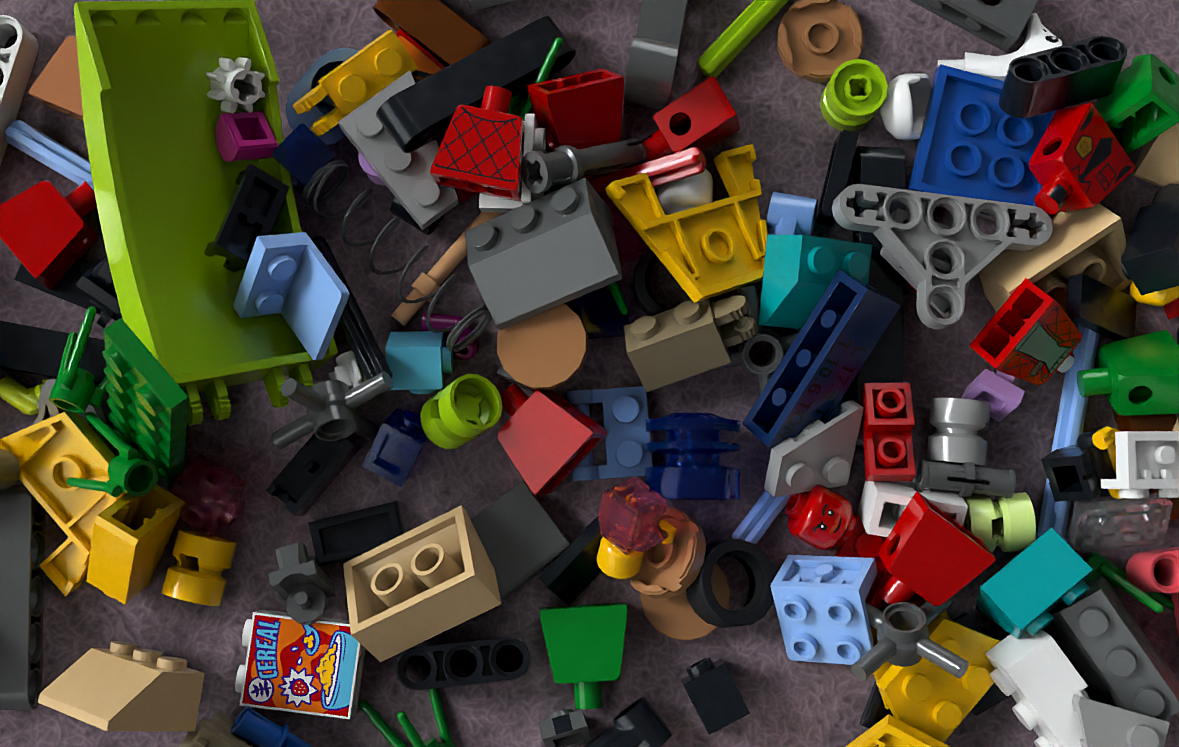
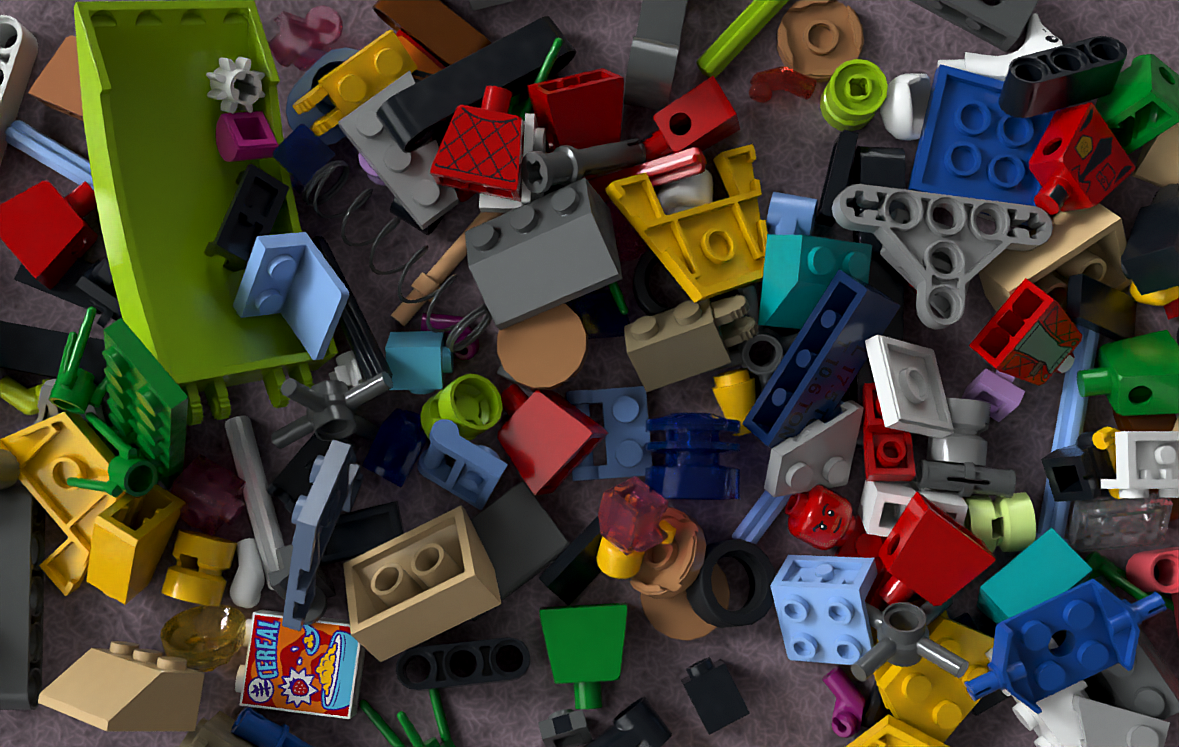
none -> clear yellow piece [160,604,246,672]
none -> white axle [225,415,284,590]
none -> white arm [230,538,265,608]
none -> clear pink hips [268,5,343,72]
none -> sand blue wing [282,439,364,631]
none -> medium blue plate [417,419,508,510]
none -> yellow cone [711,368,756,436]
none -> clear red arm [748,66,816,103]
none -> magenta arm [822,666,865,738]
none -> white tile [865,334,954,438]
none -> blue plate [964,579,1167,714]

